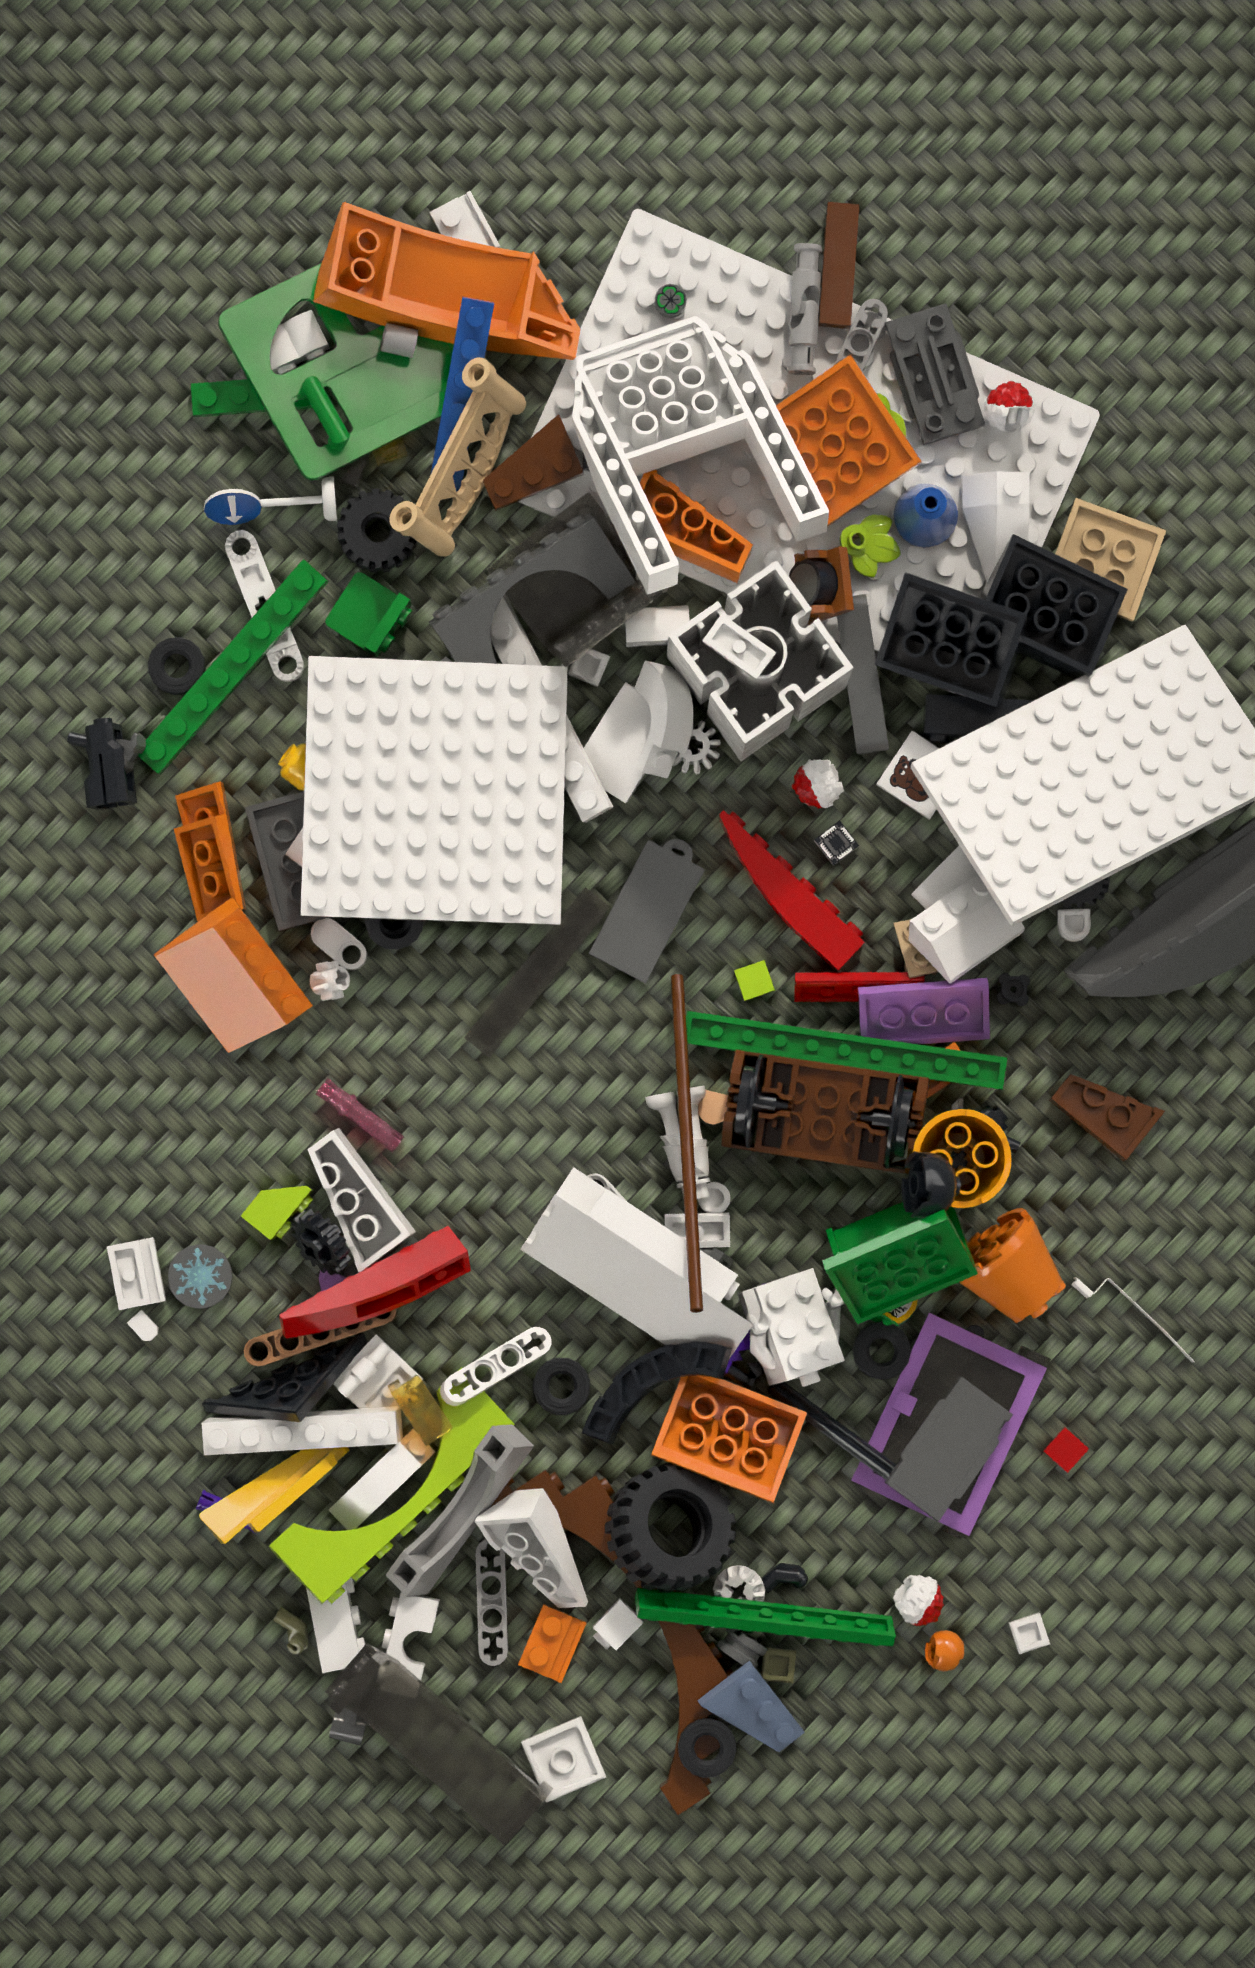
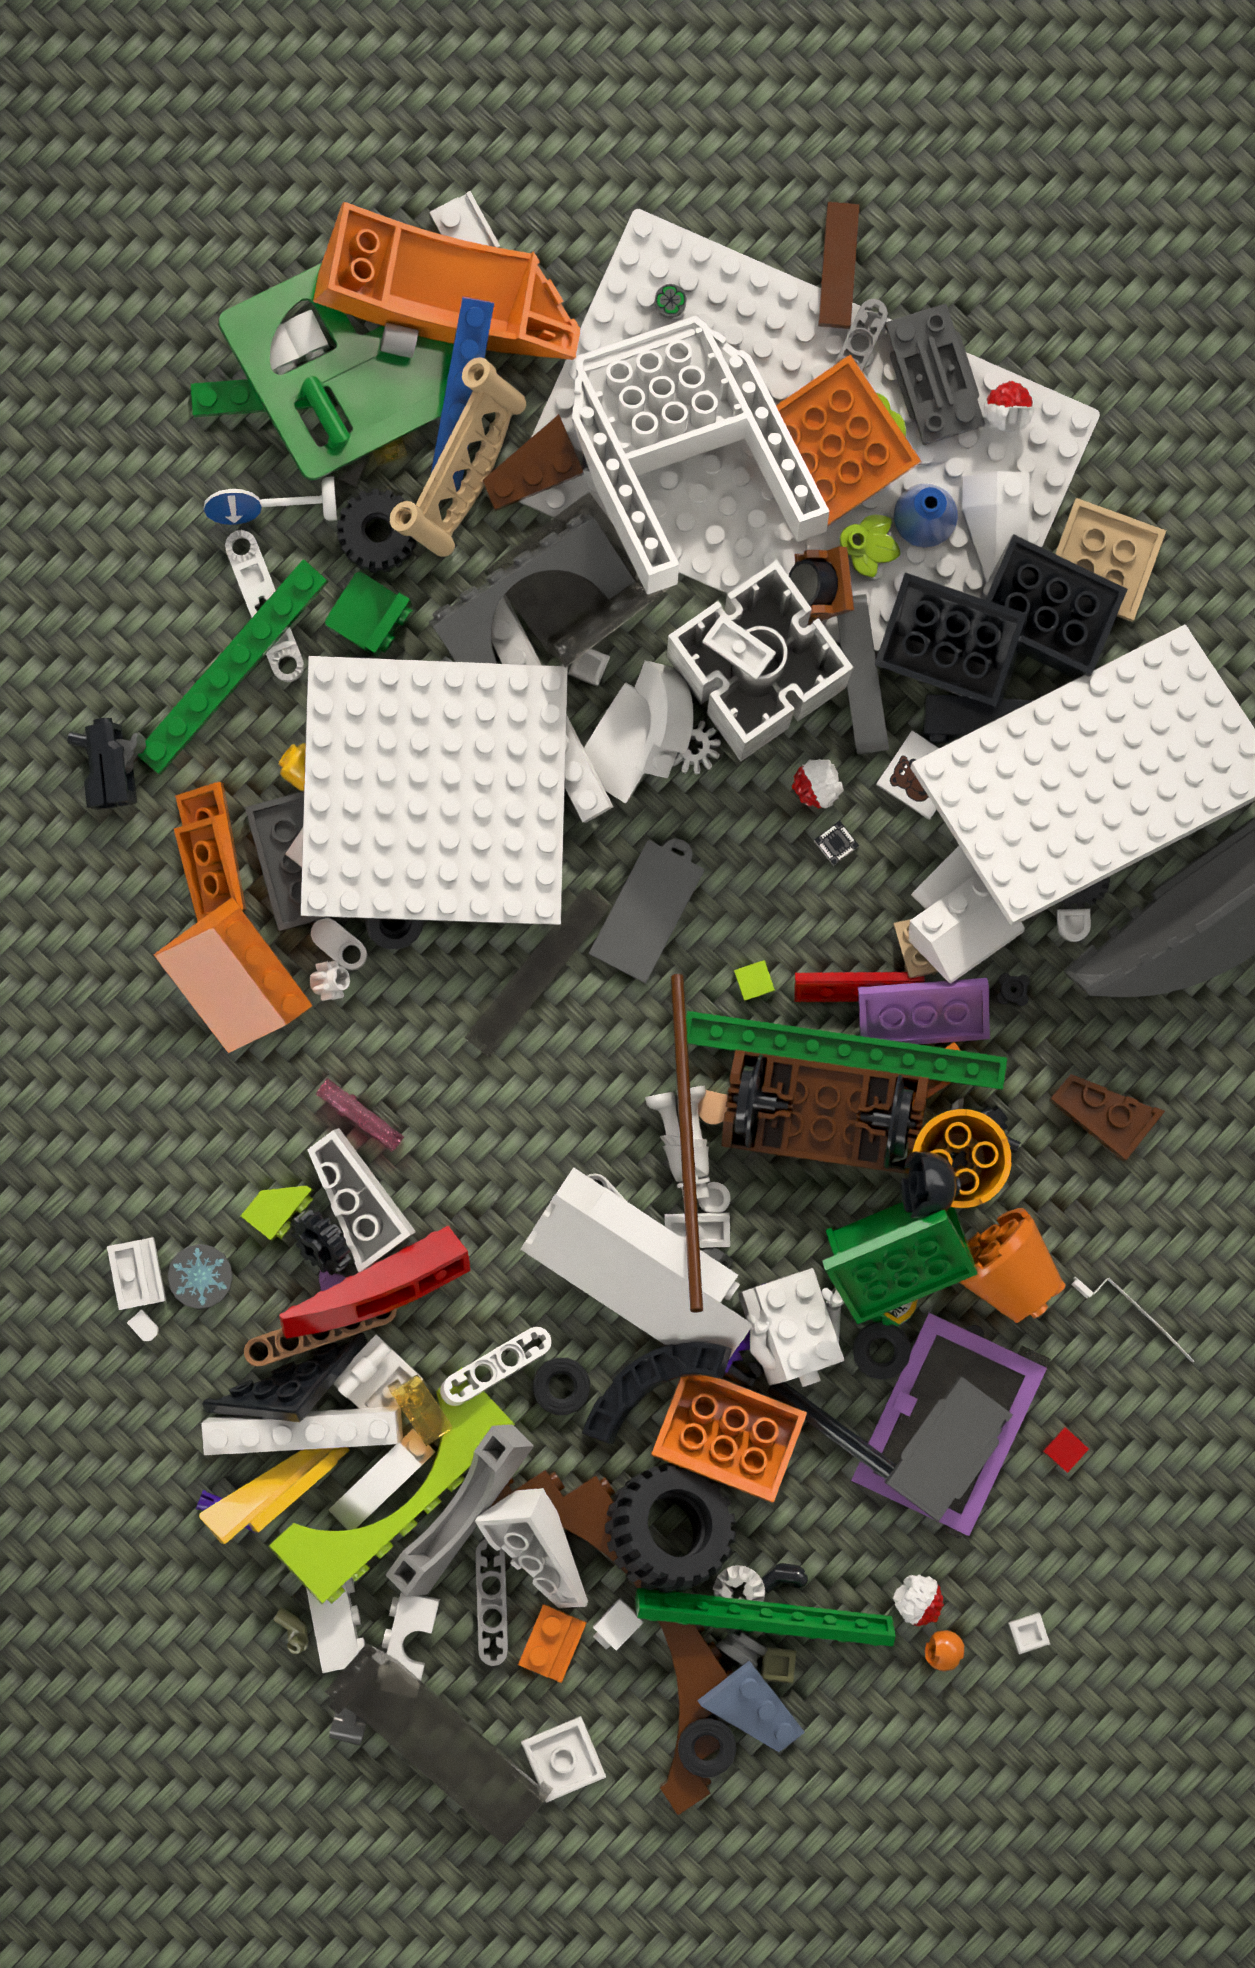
black tyre [148,637,206,695] -> none
white brick [624,605,690,647] -> none
orange wedge [640,469,753,583] -> none
red slope [718,810,865,972] -> none
light grey piece [788,243,822,375] -> none

